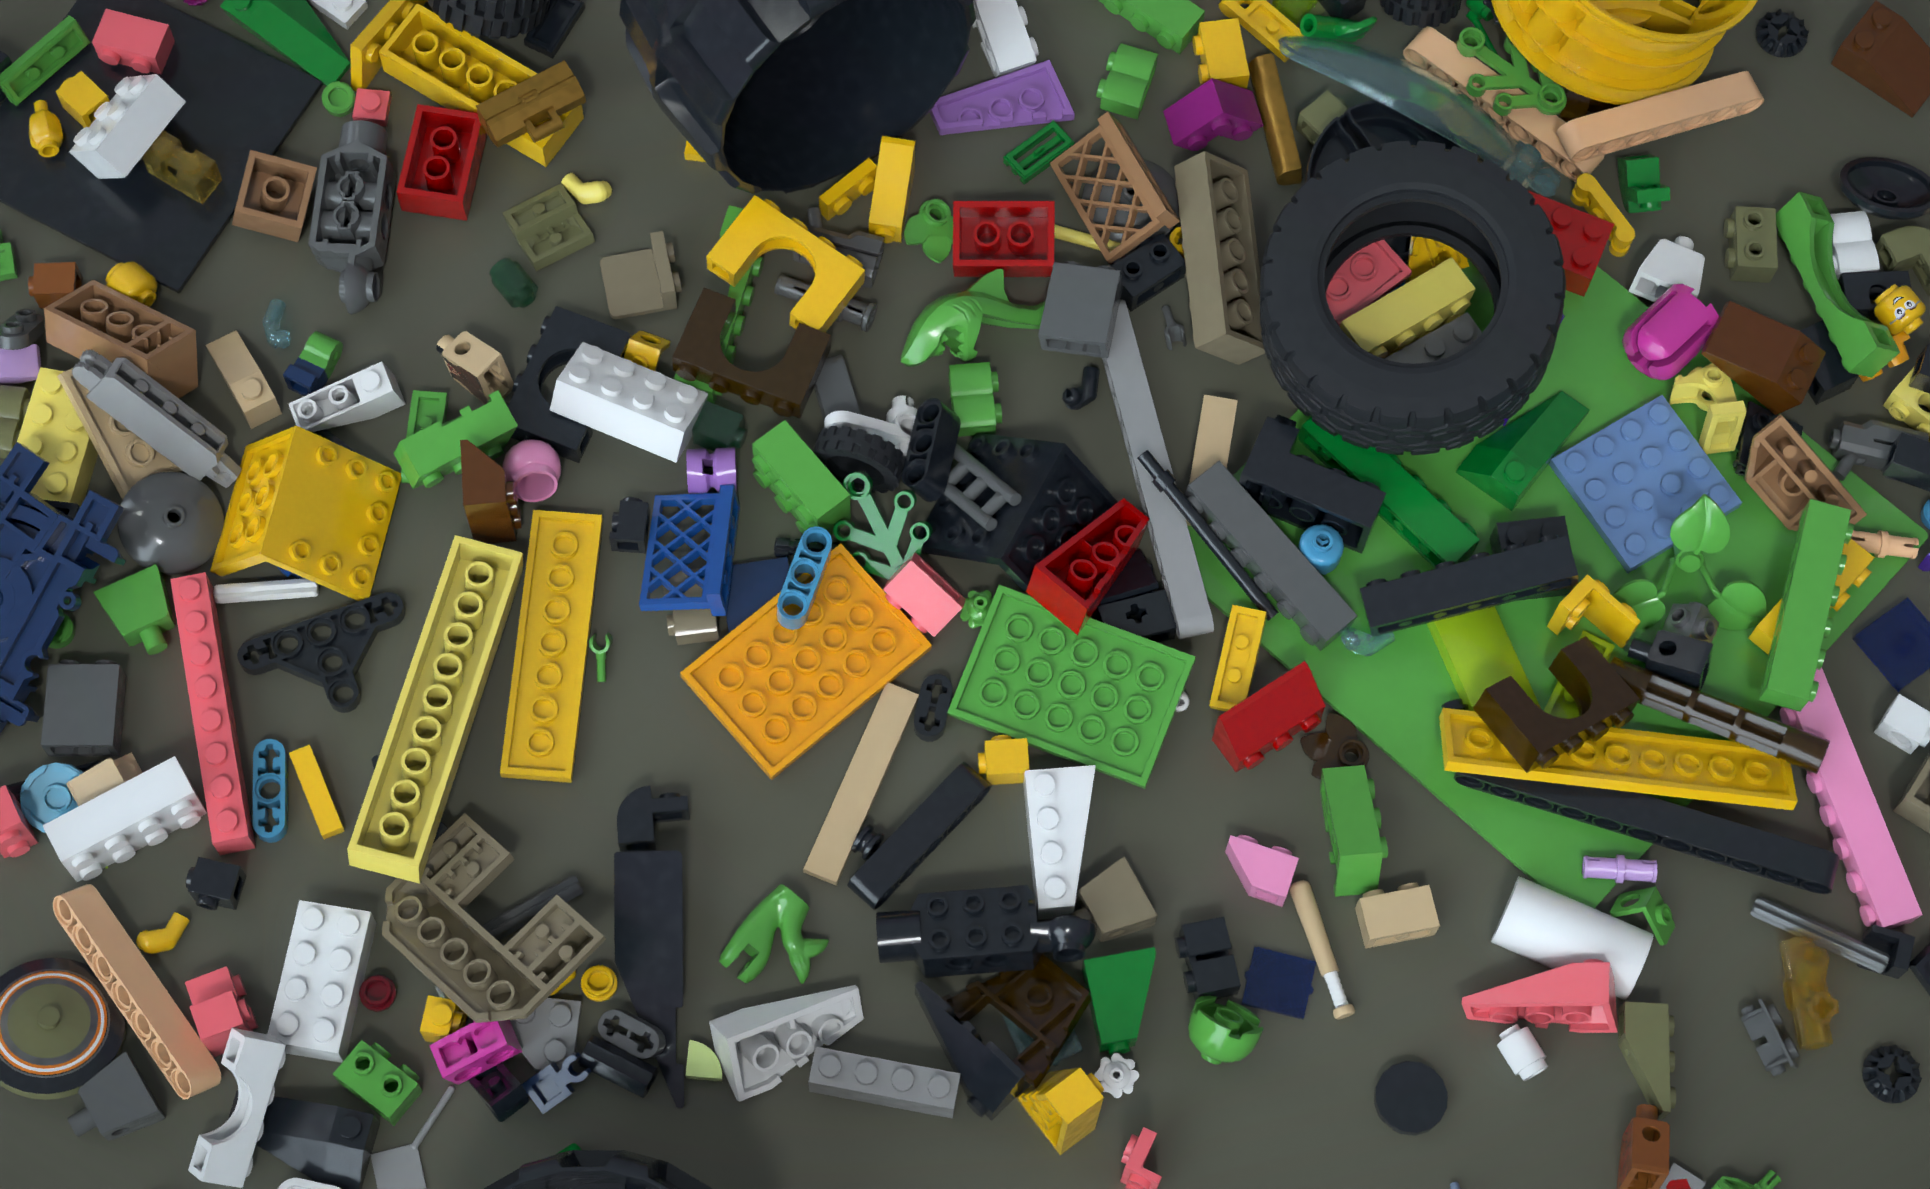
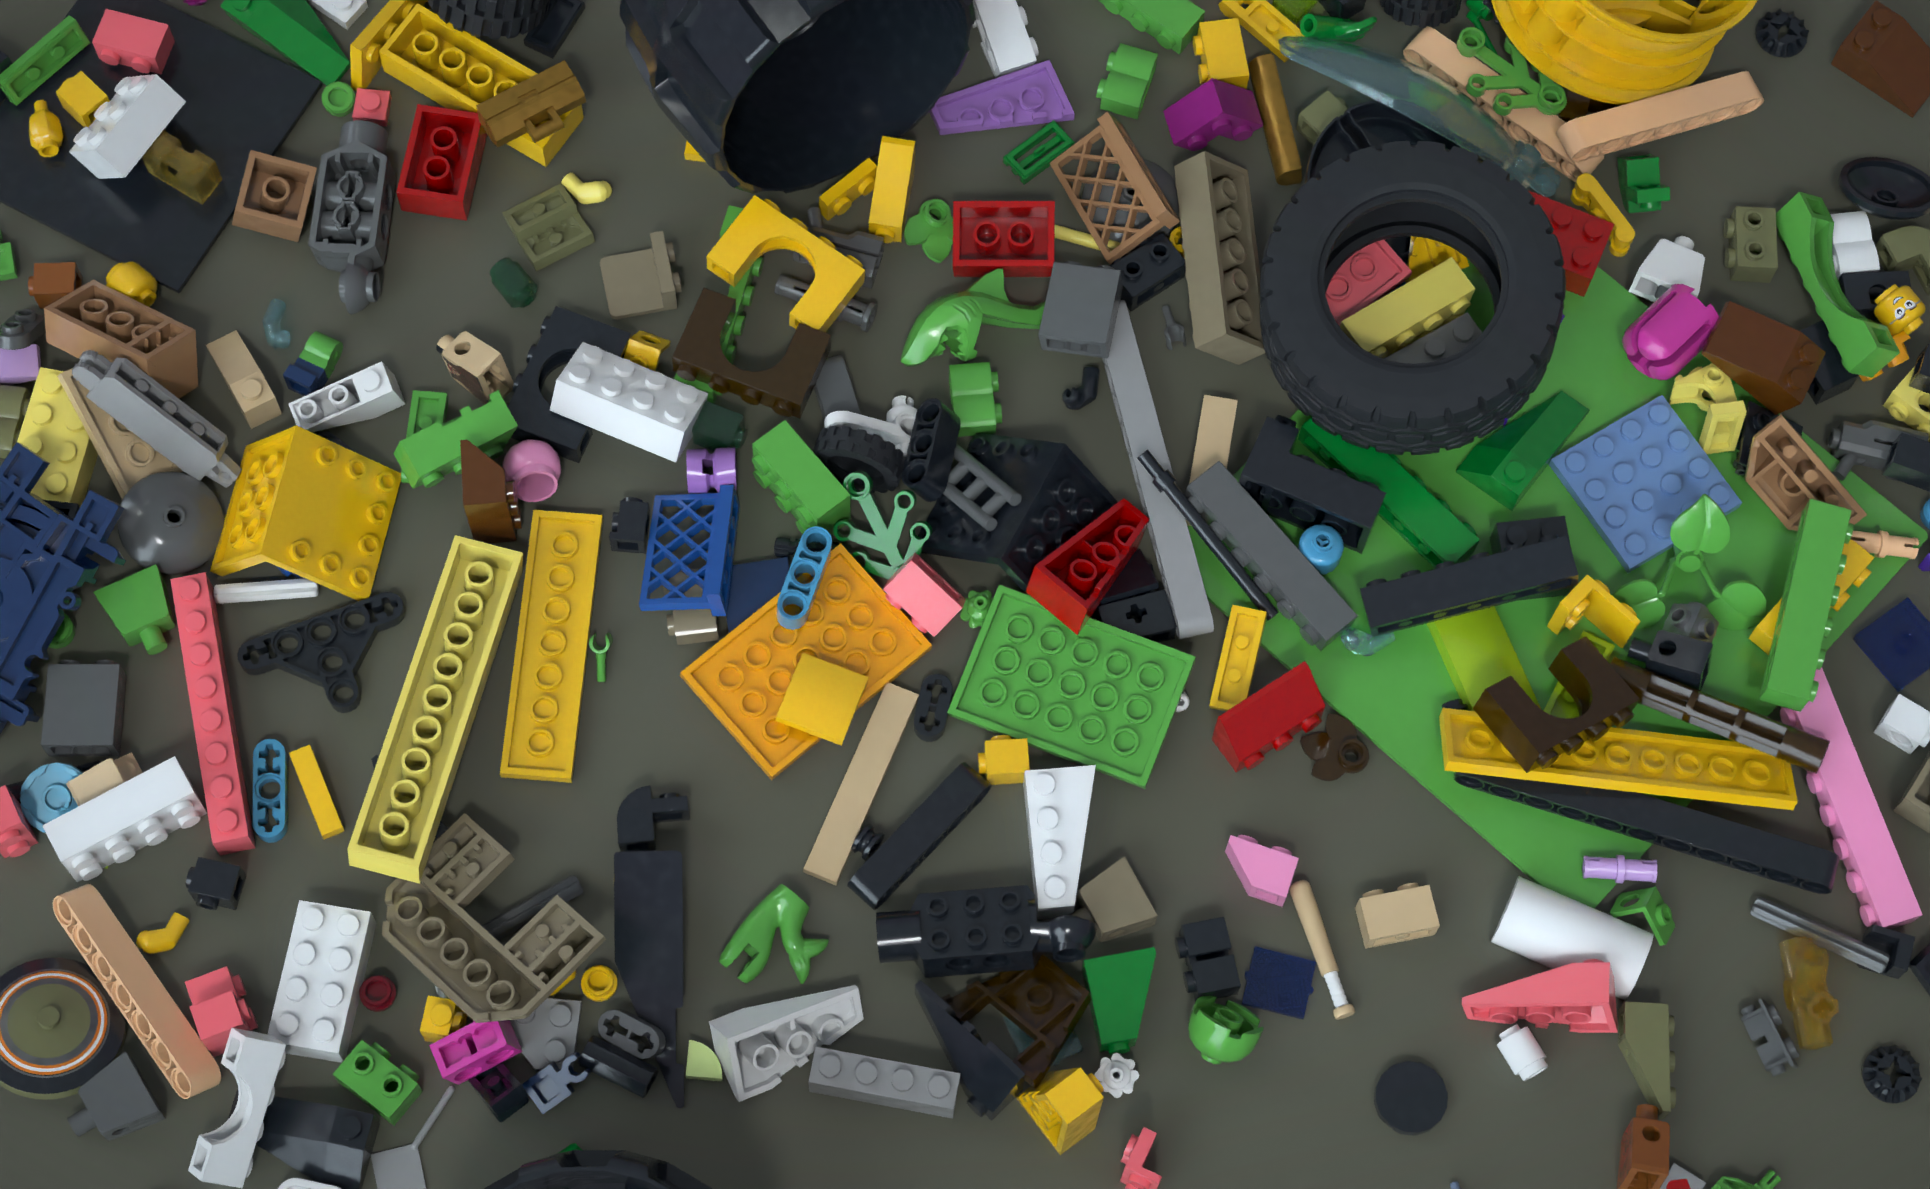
bright green wedge [1320,765,1388,897] -> none
none -> yellow slope [775,653,869,746]

